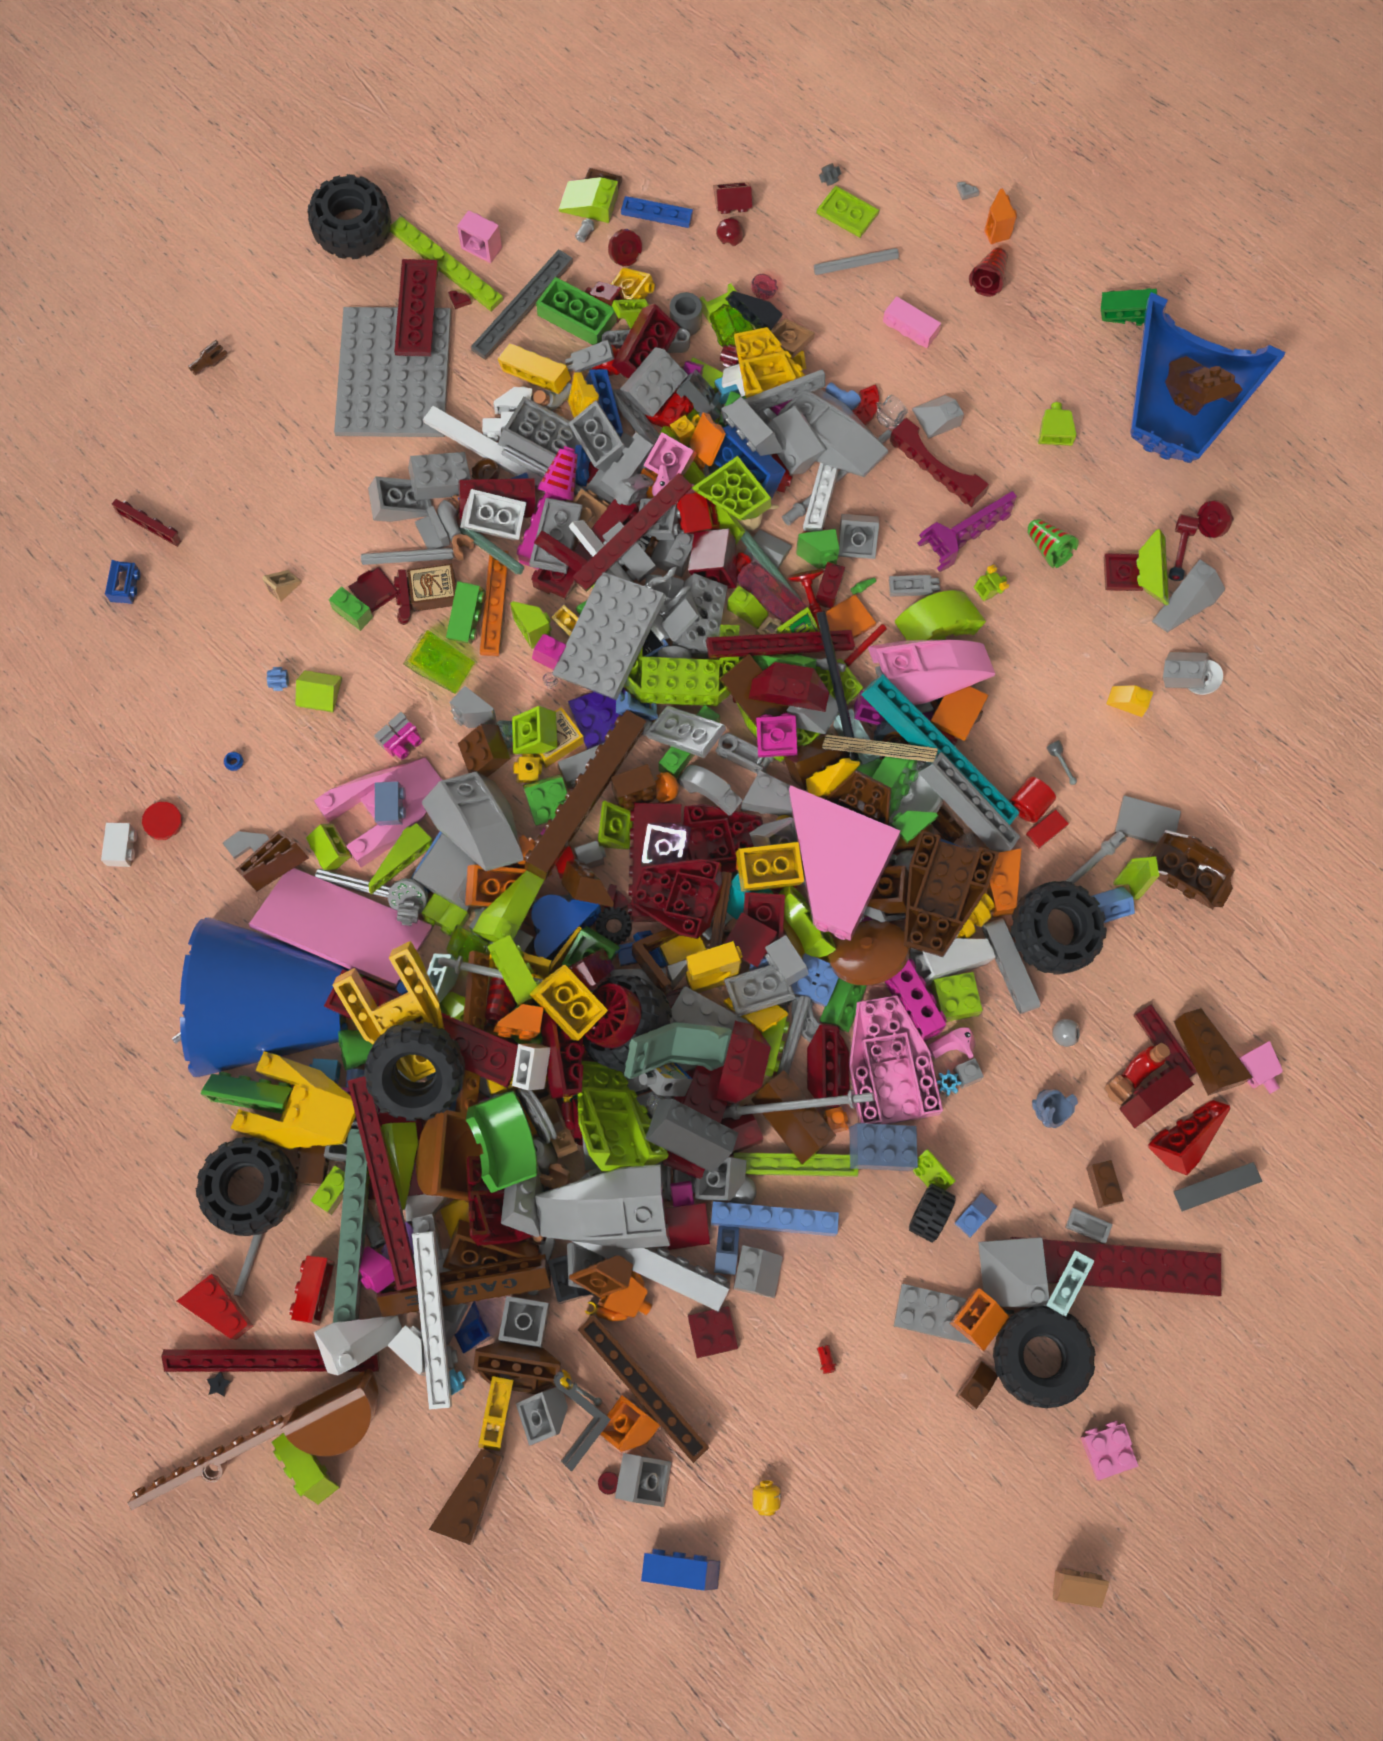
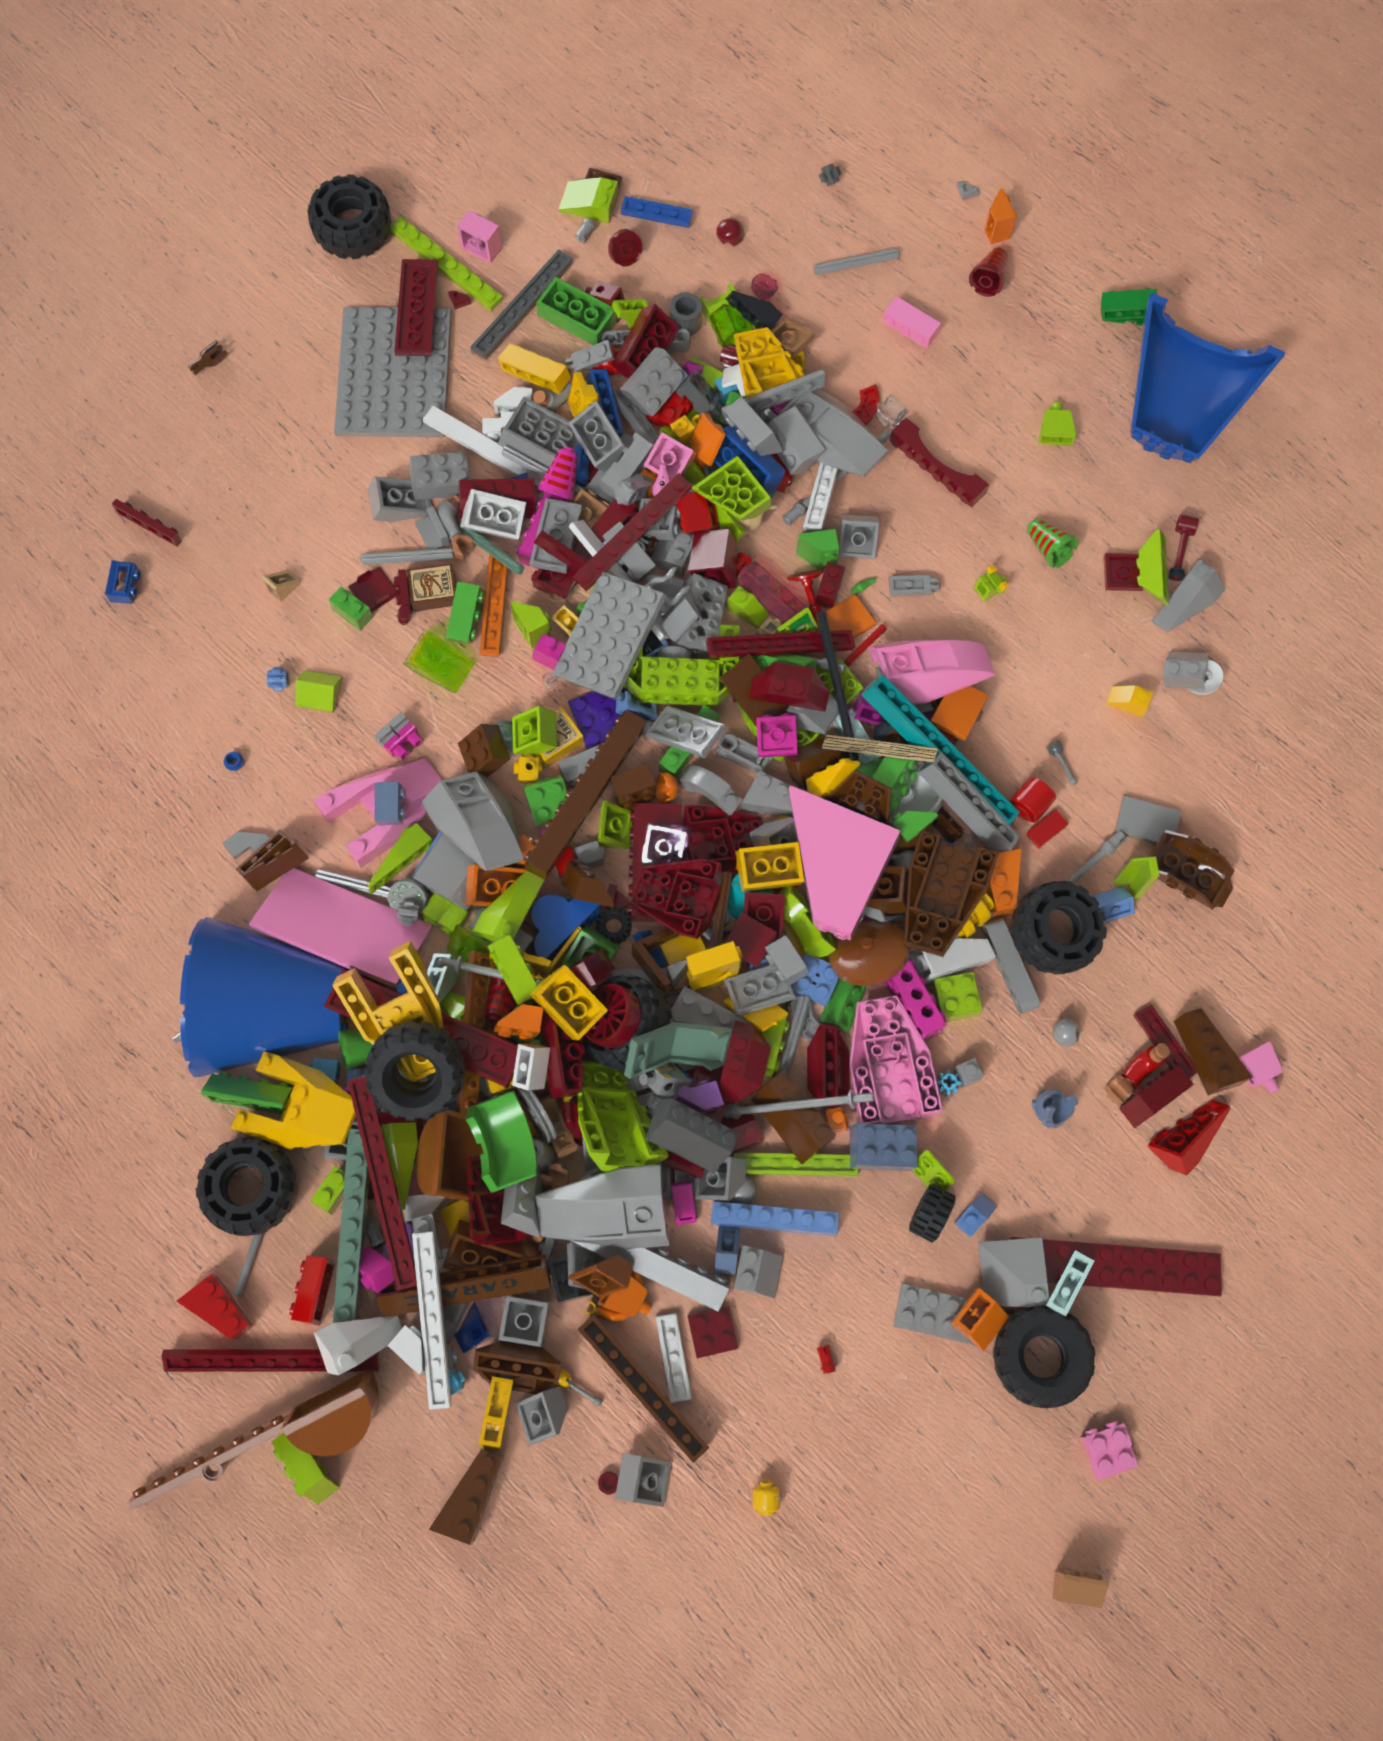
white brick [101,823,137,867] -> none
red tile [142,802,183,840] -> none
black piece [206,1372,231,1397] -> none
reddish brown brick [295,1145,329,1186] -> none
lime brick [306,824,351,870] -> none
light grey slope [449,686,498,728] -> none
reddish brown hair [472,459,500,479] -> none
dark grey hinge [554,1371,611,1471] -> none
orange slope [600,1395,660,1452] -> none
yellow plate [611,267,655,300] -> none
blue plate [618,942,637,966] -> none
blue wedge [641,1549,720,1591] -> none
dark red slope [664,1203,710,1250] -> none
dark red slope [713,182,753,214] -> none
sand green axle [741,530,802,607] -> none
light grey slope [744,529,792,573] -> none
lime tile [816,185,879,238] -> none
medium blue pin [825,382,861,411] -> none
lime panel [895,590,986,640] -> none
light grey slope [912,395,964,439] -> none
magenta hinge [917,491,1017,572] -> none
bright pink animal [928,1028,976,1059] -> none
reddish brown slope [955,1361,998,1410] -> none
light grey tile [1065,1208,1113,1244] -> none
reddish brown brick [1086,1160,1124,1209] -> none
reddish brown slope [1165,356,1242,416] -> none
dark grey slope [1174,1162,1263,1212] -> none
dark red tile [1197,500,1234,538] -> none
none -> white tile [656,1313,692,1404]
none -> medium lavender slope [672,1080,724,1114]

